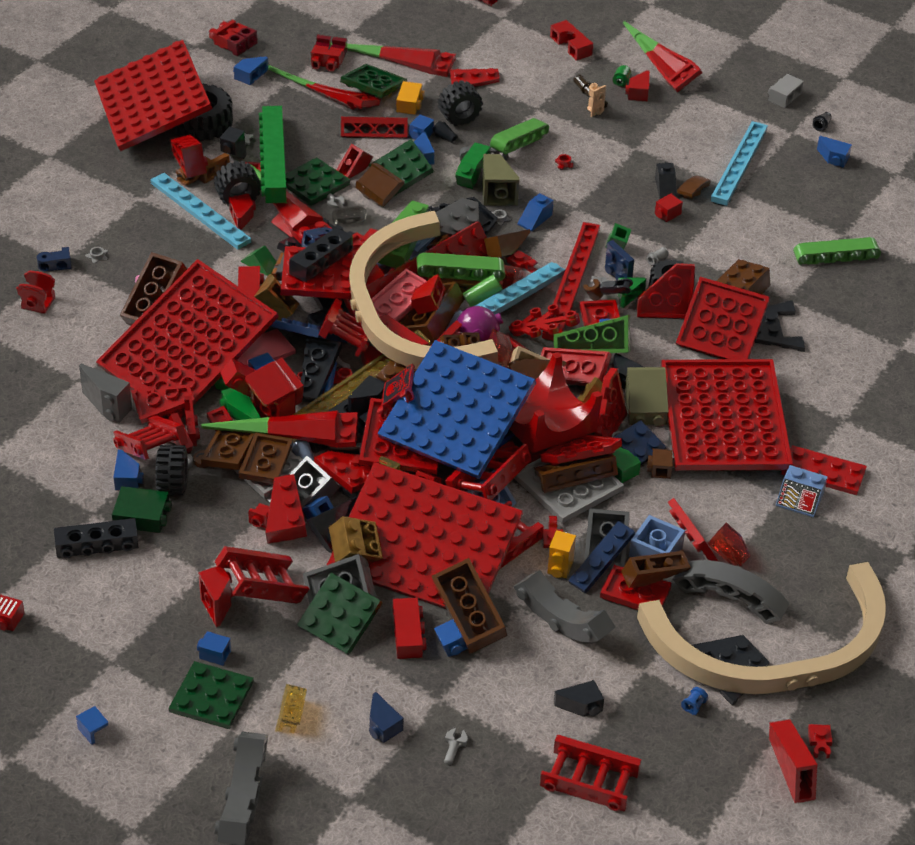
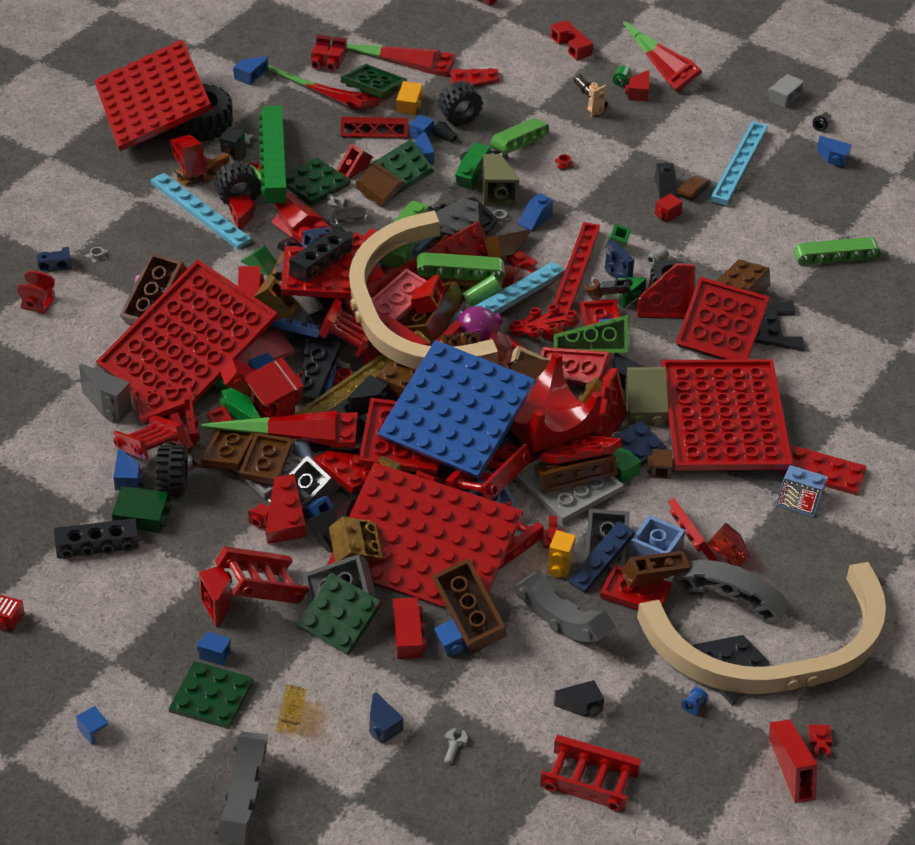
hips [209,19,258,56] -> none
red flag [377,363,415,419] -> none

